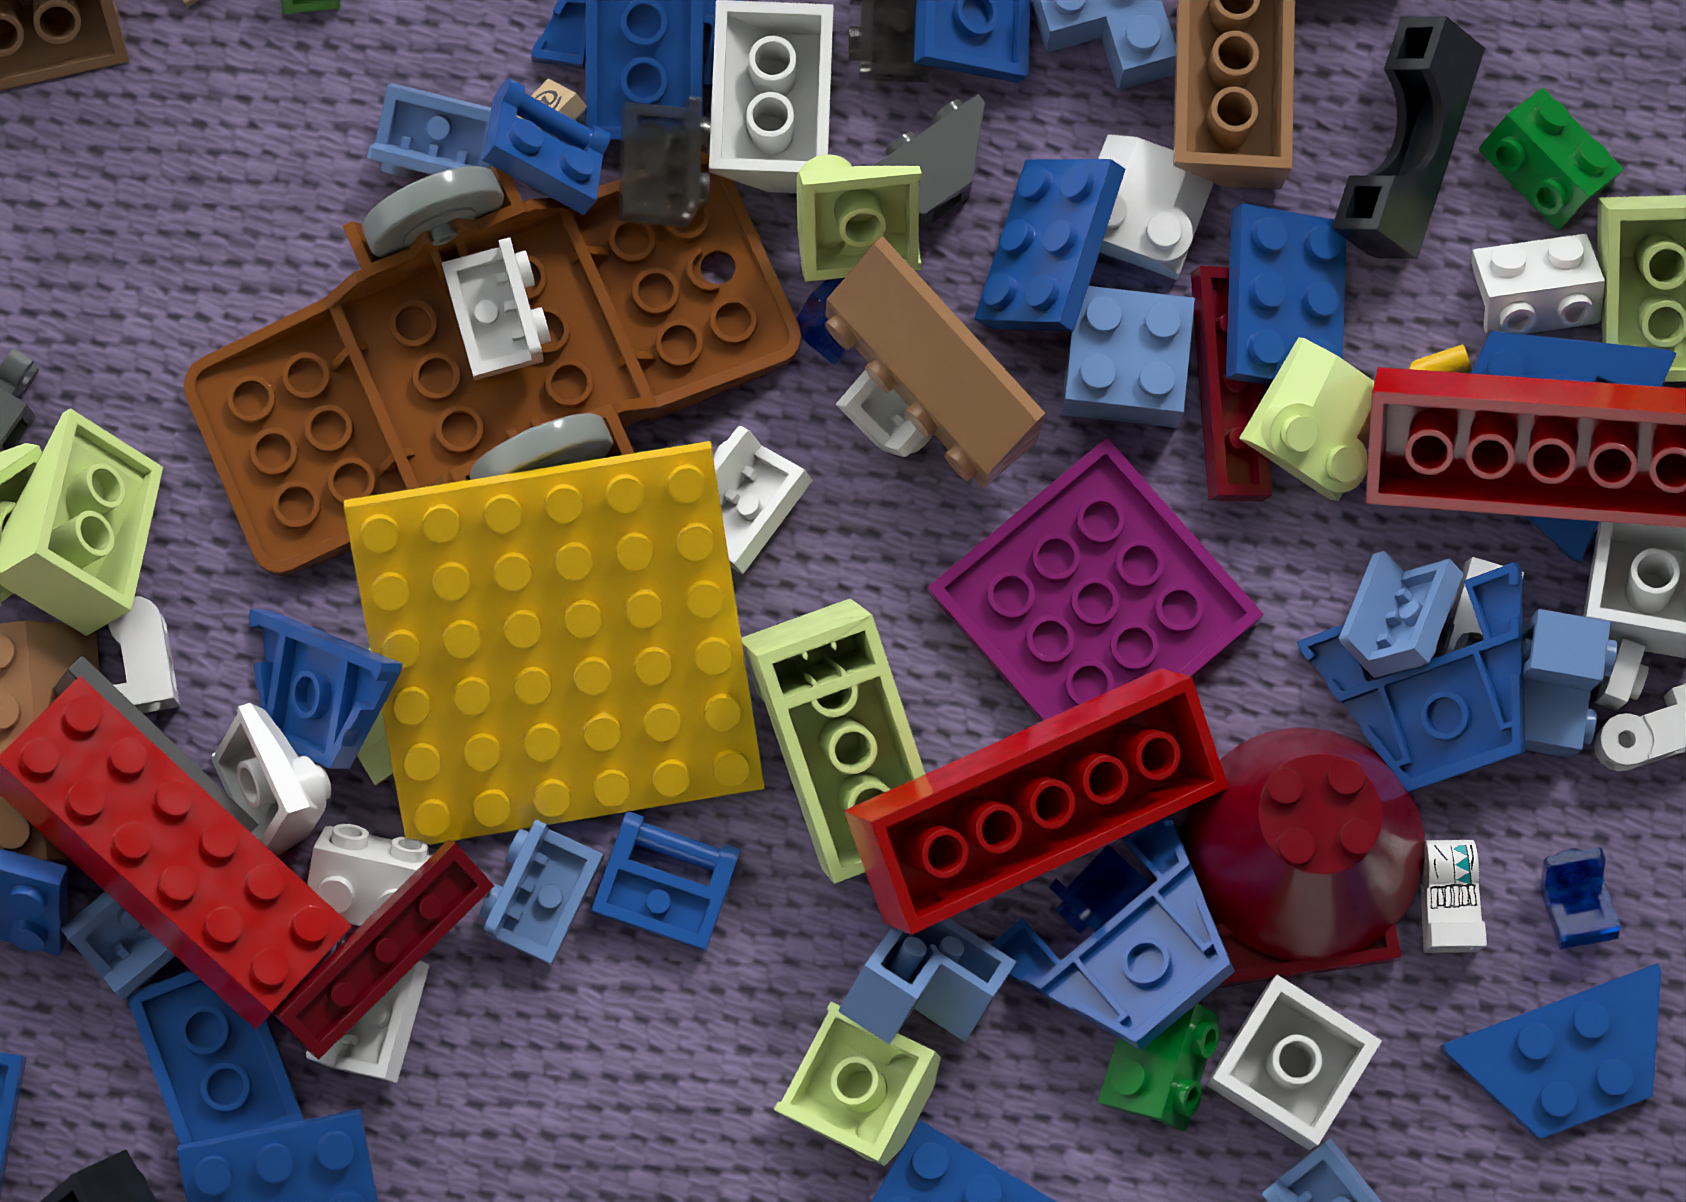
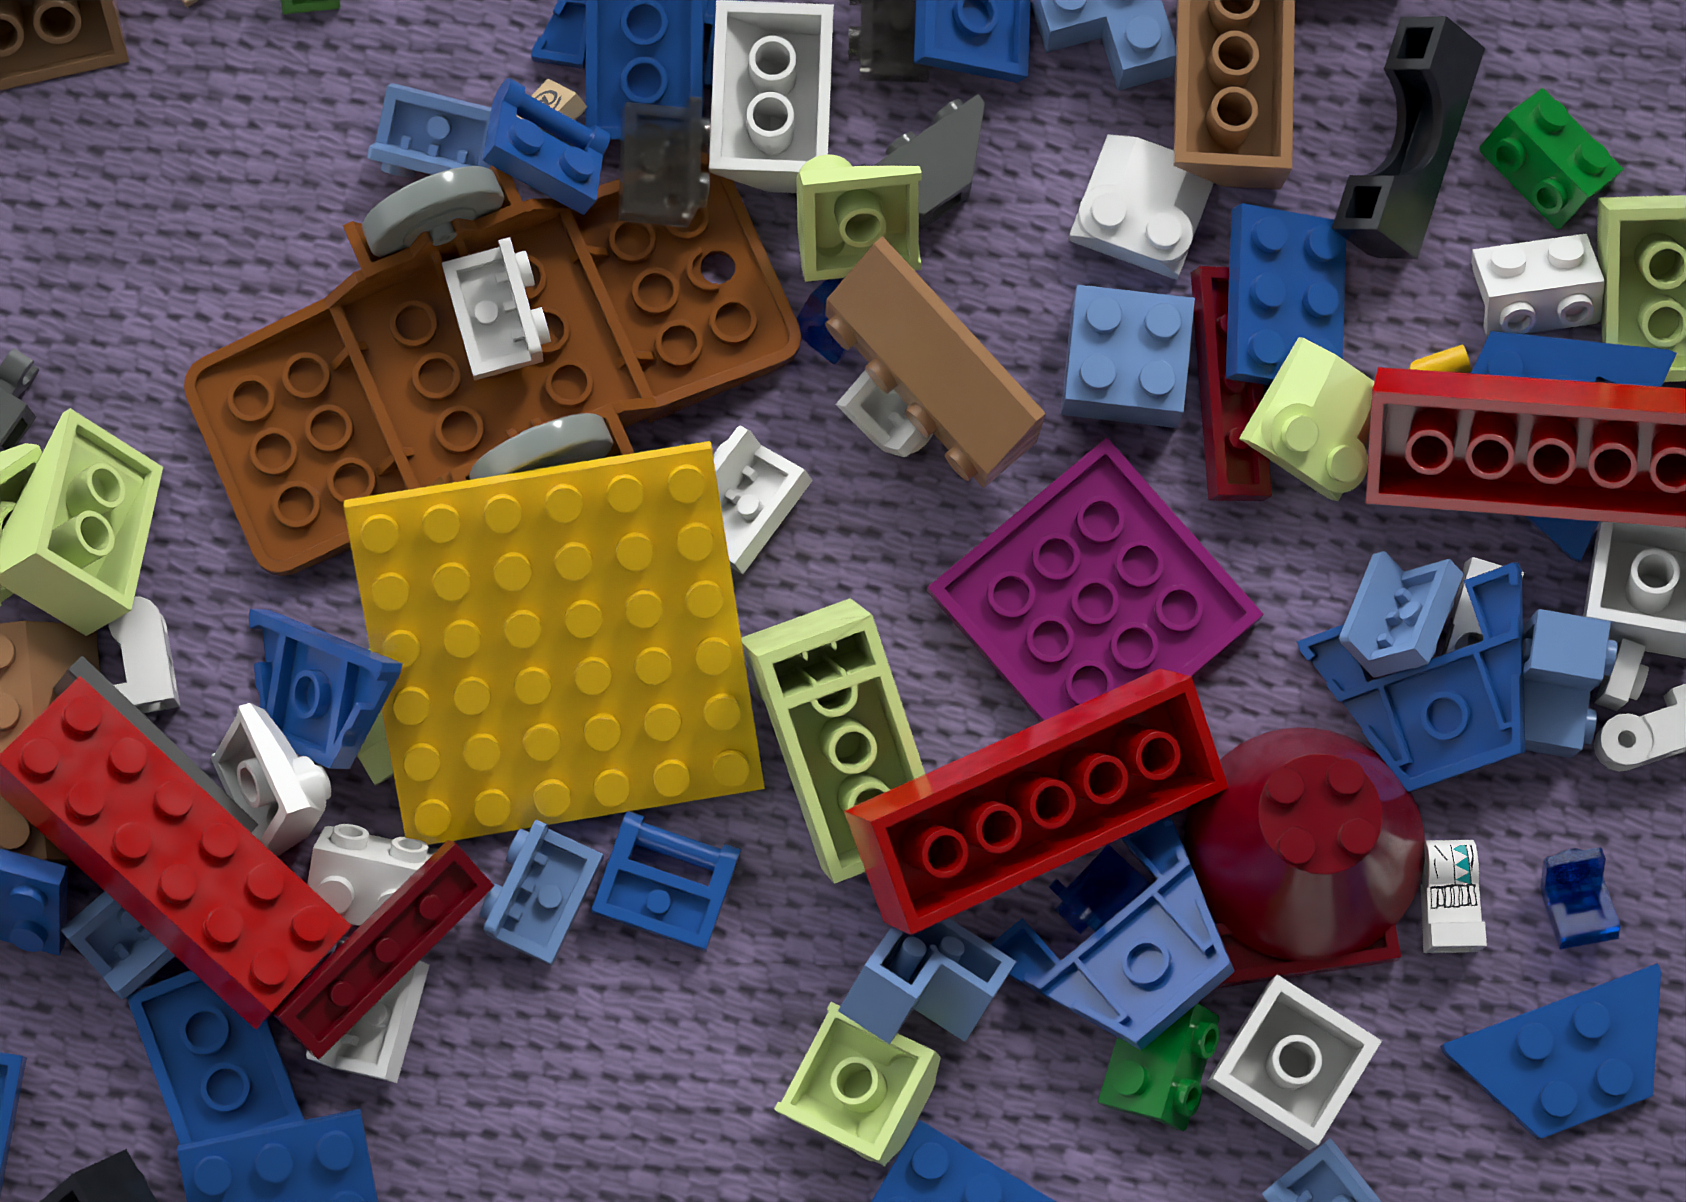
blue plate [974,159,1126,332] -> none

